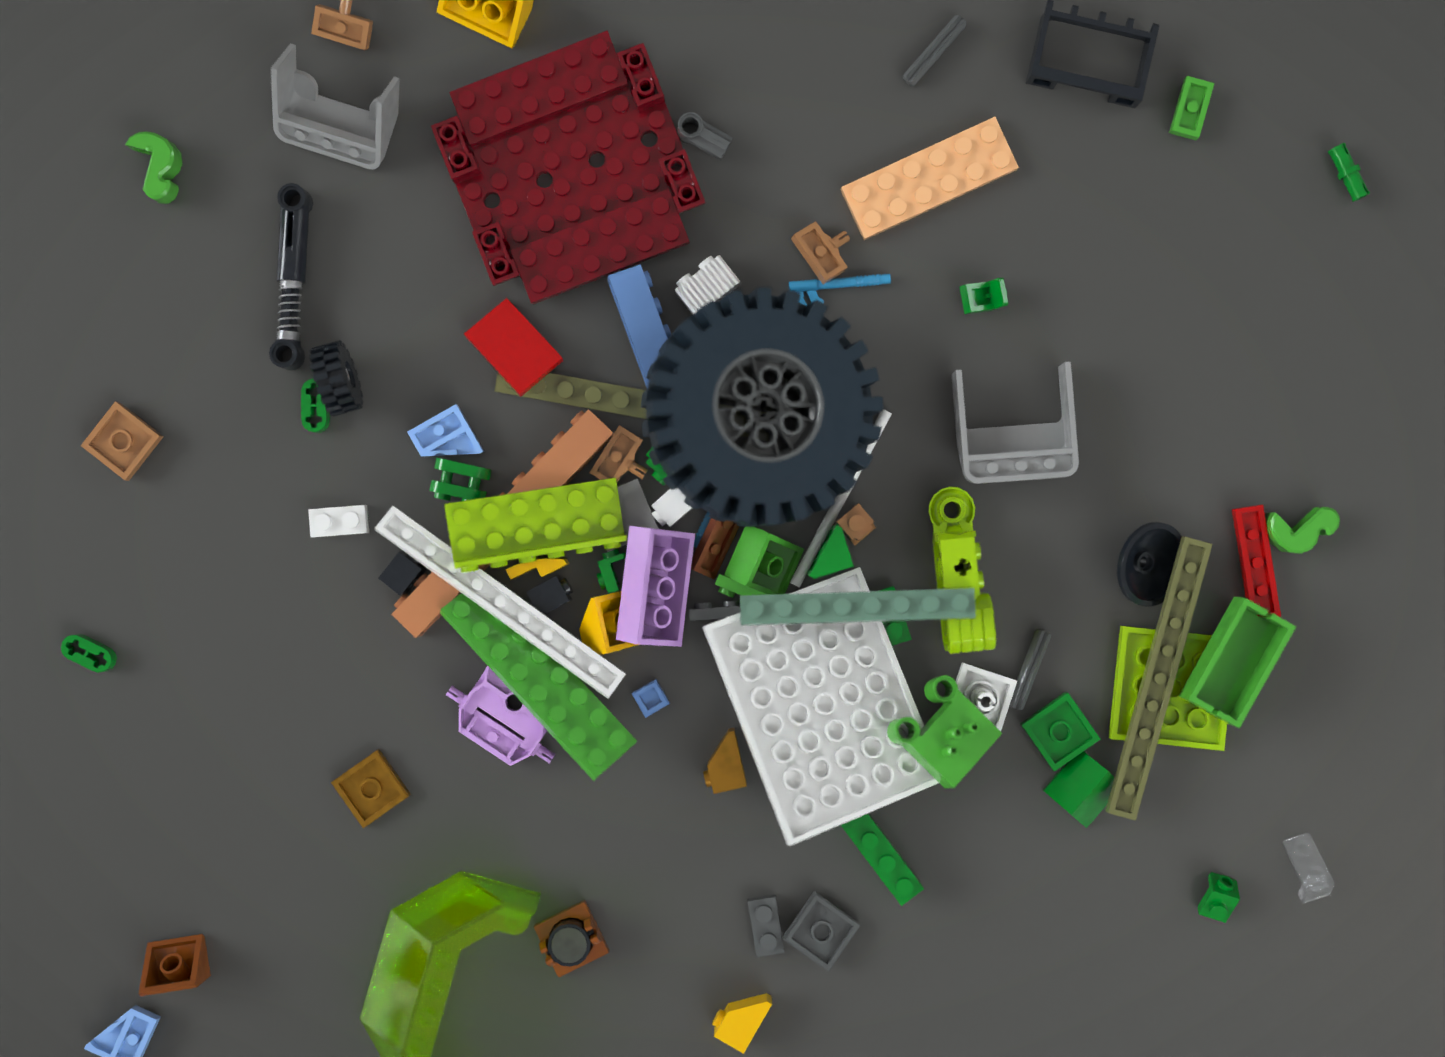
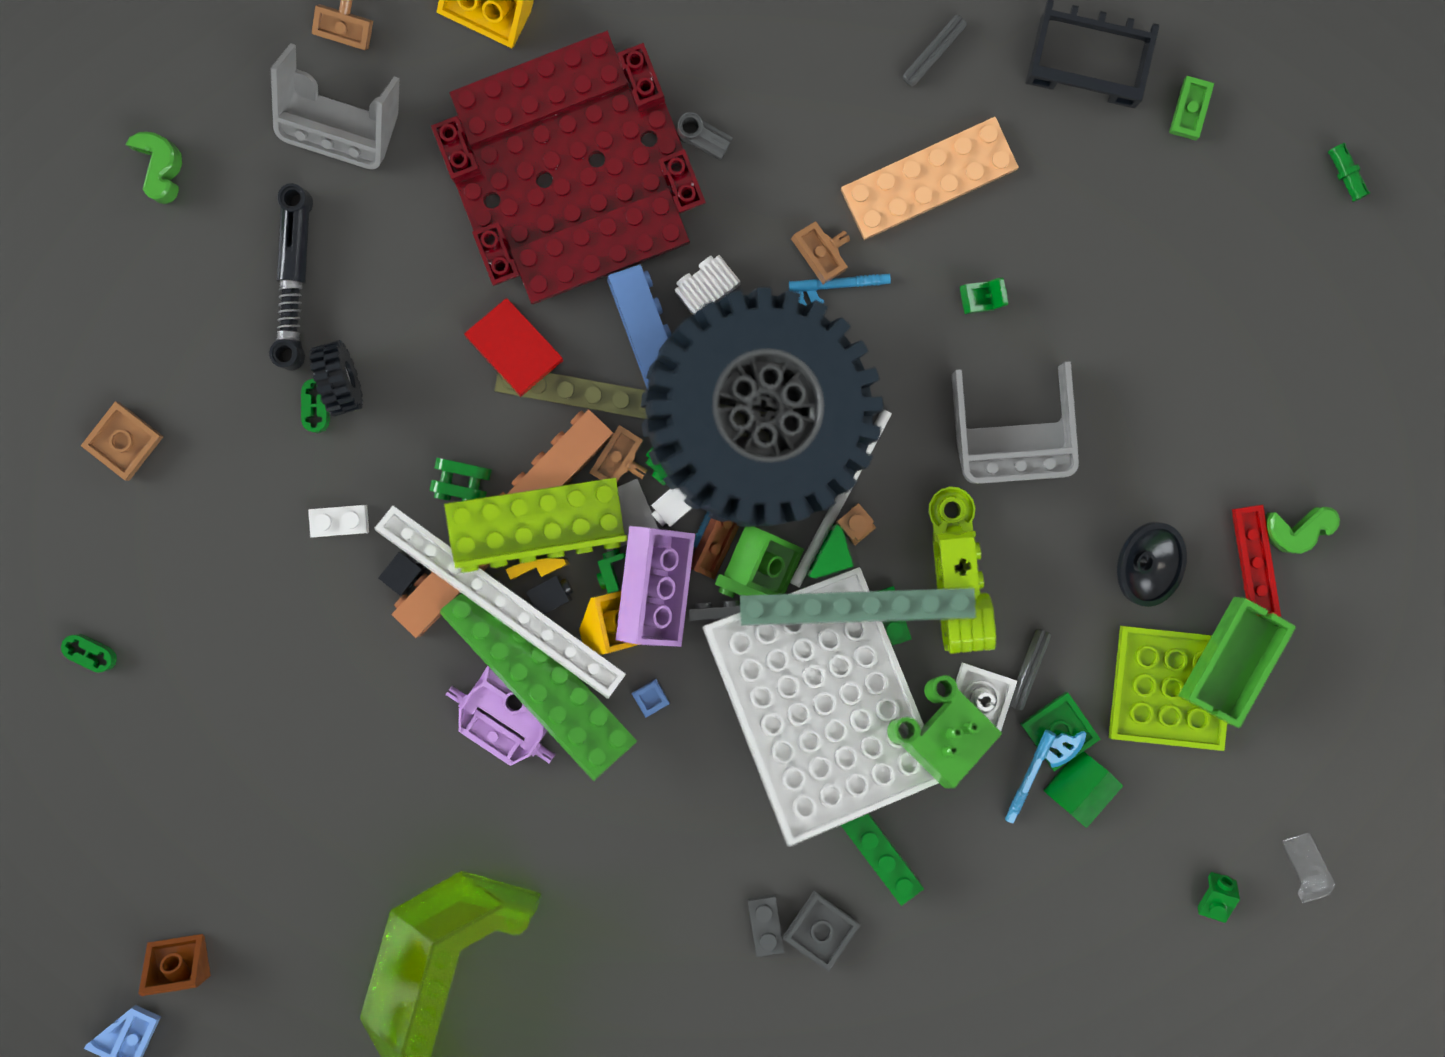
pearl gold tile [331,749,411,828] -> none
light blue wing [407,404,485,457] -> none
piece [534,900,610,978] -> none
pearl gold slope [703,727,747,794] -> none
yellow slope [712,993,772,1054] -> none
olive plate [1105,536,1213,821] -> none
none -> dark azure piece [1005,730,1086,823]

